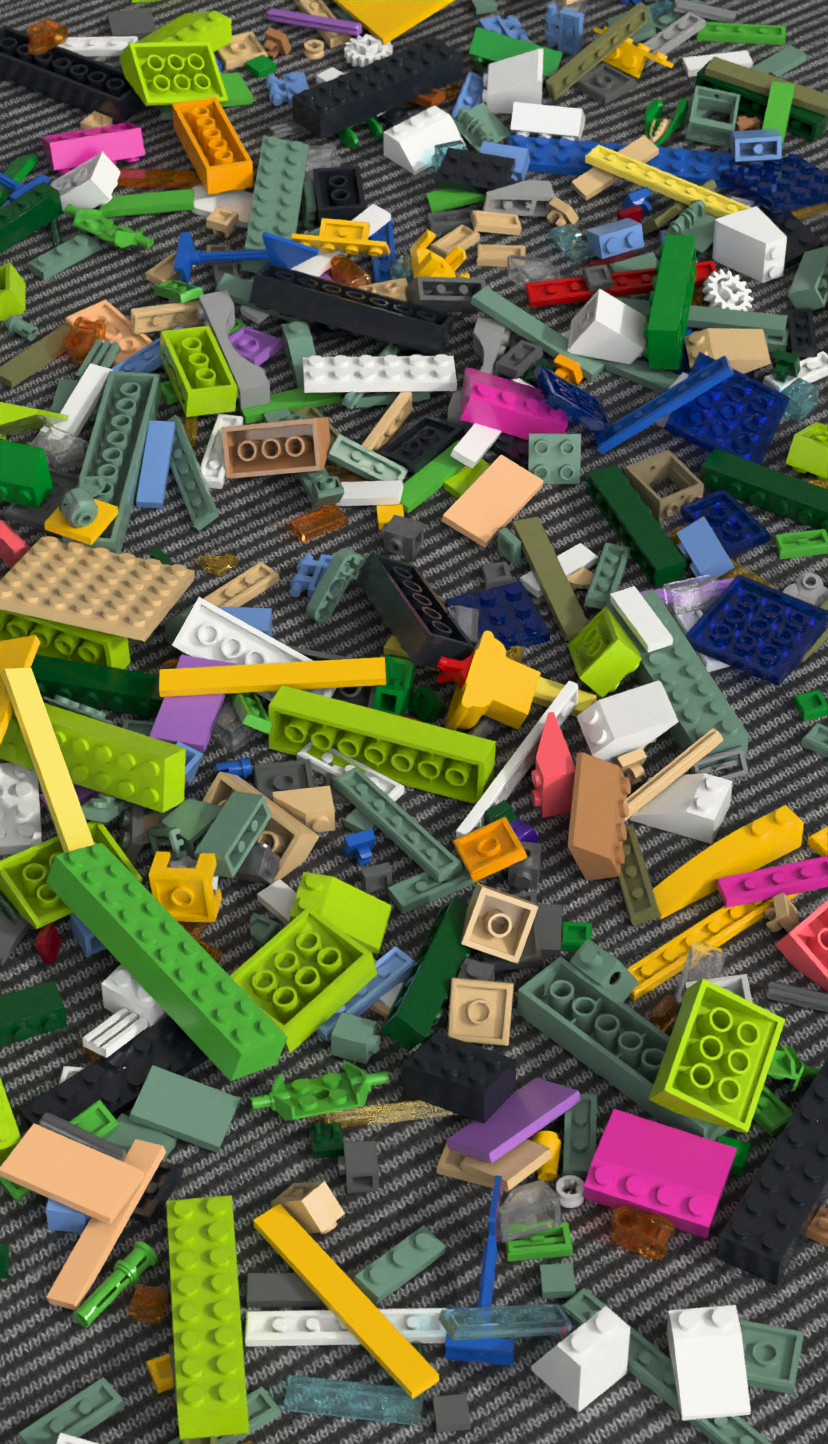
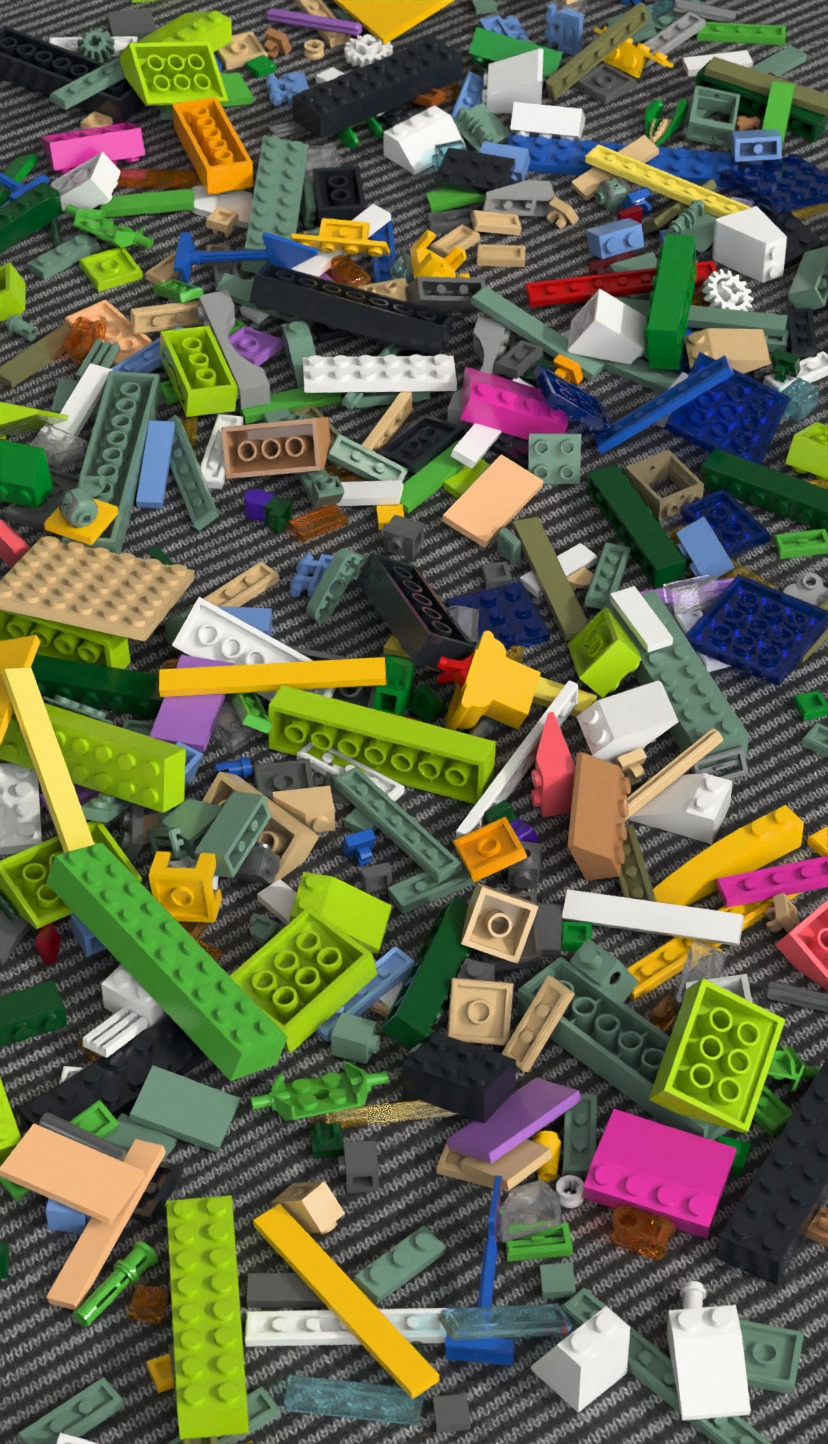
clear orange piece [26,18,69,55] -> none
clear yellow tile [200,553,238,577] -> none
clear slope [507,255,560,291] -> none
clear light blue slope [548,224,594,263] -> none
dark grey tile [582,264,613,292] -> none
none -> sand green tile [50,58,125,110]
none -> sand green gear [77,27,115,63]
none -> lime tile [79,247,143,292]
none -> leg [244,489,293,534]
none -> tan tile [501,976,575,1072]
none -> white tile [562,889,744,946]
none -> sand green head [595,177,631,210]
none -> white pin [680,1281,706,1309]

